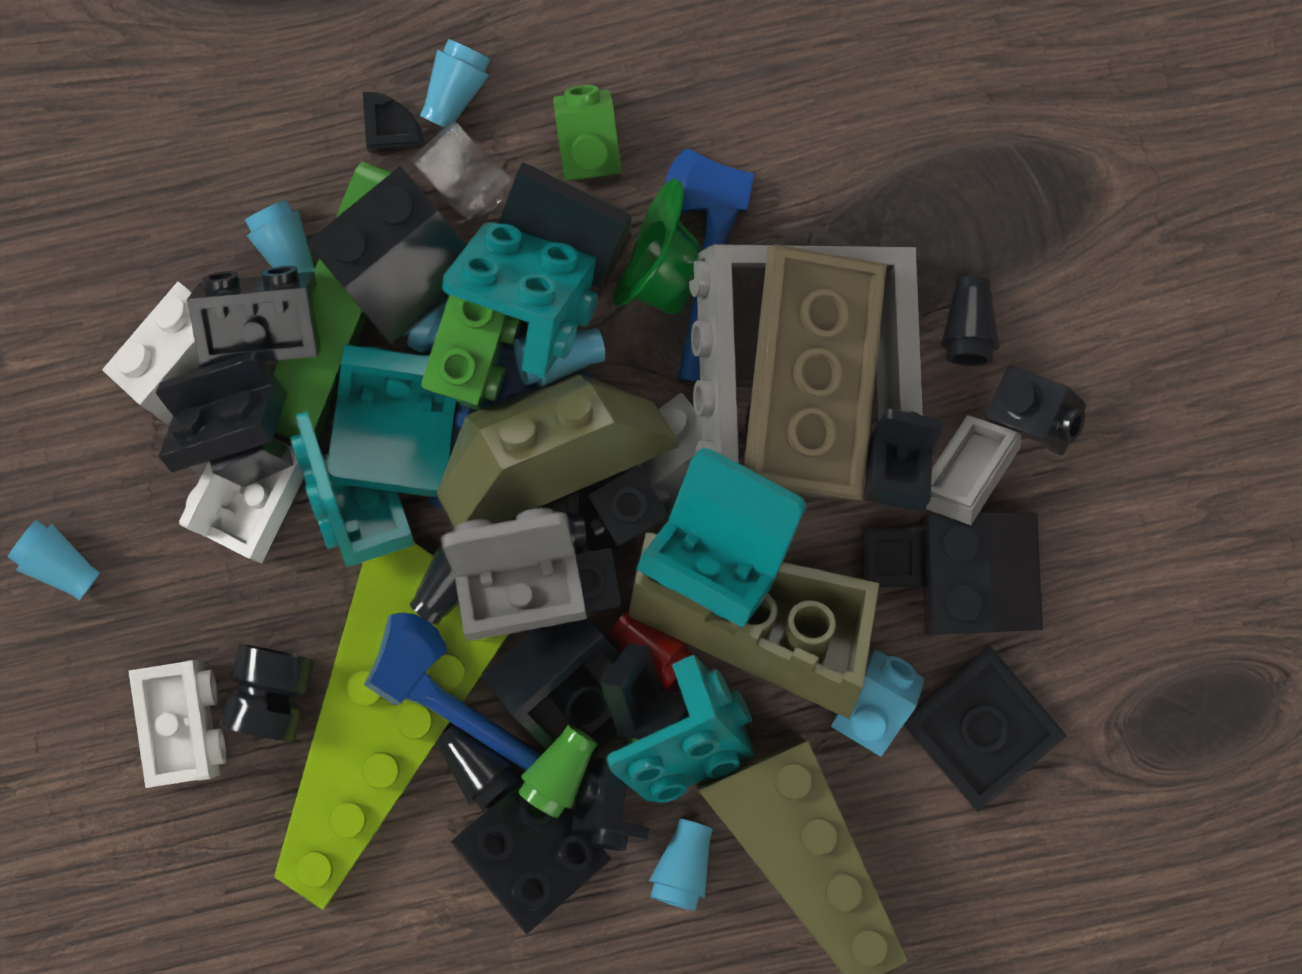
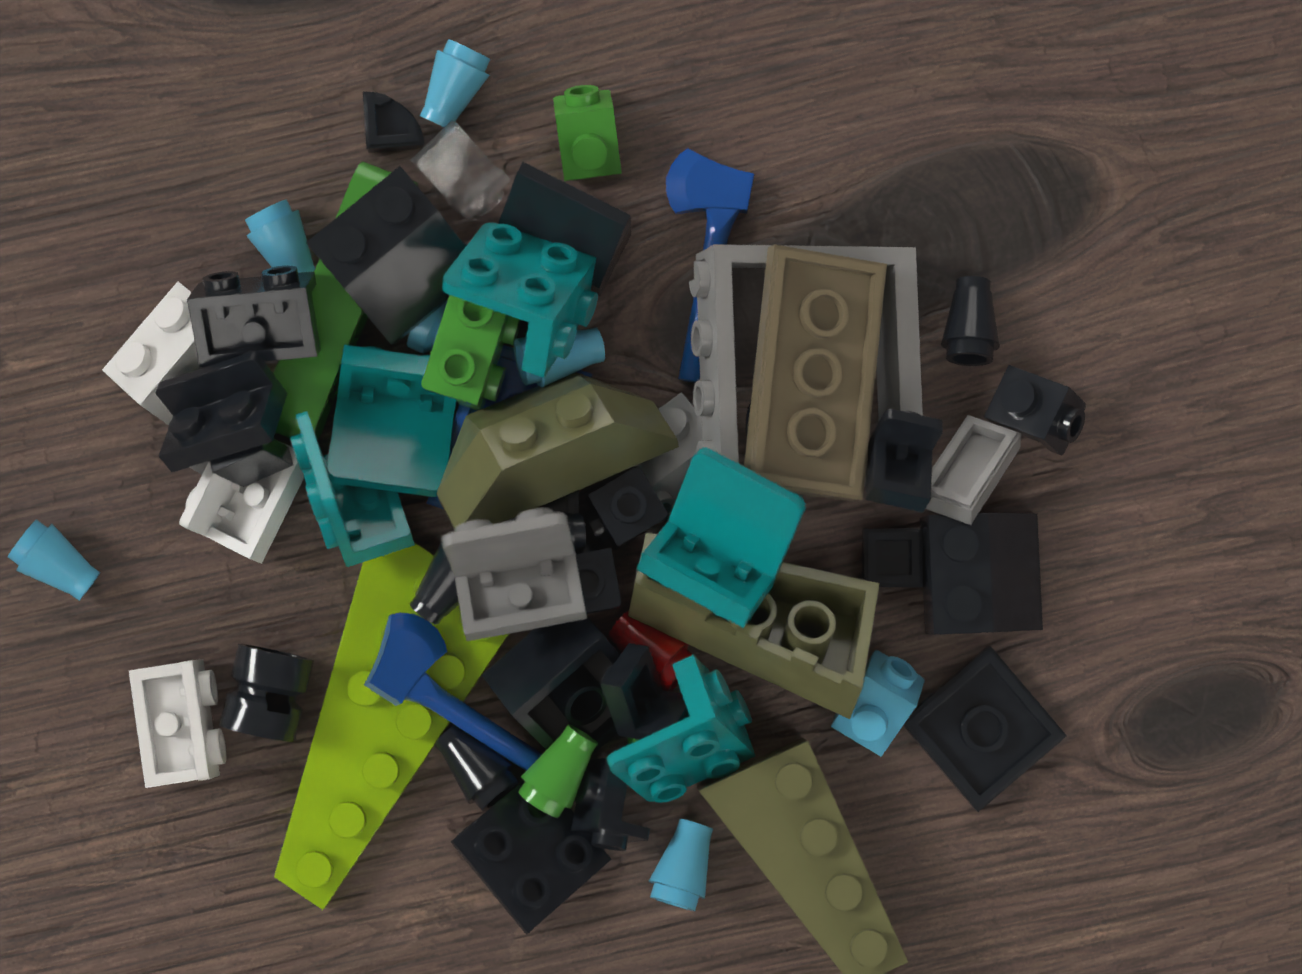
green piece [612,179,701,315] -> none

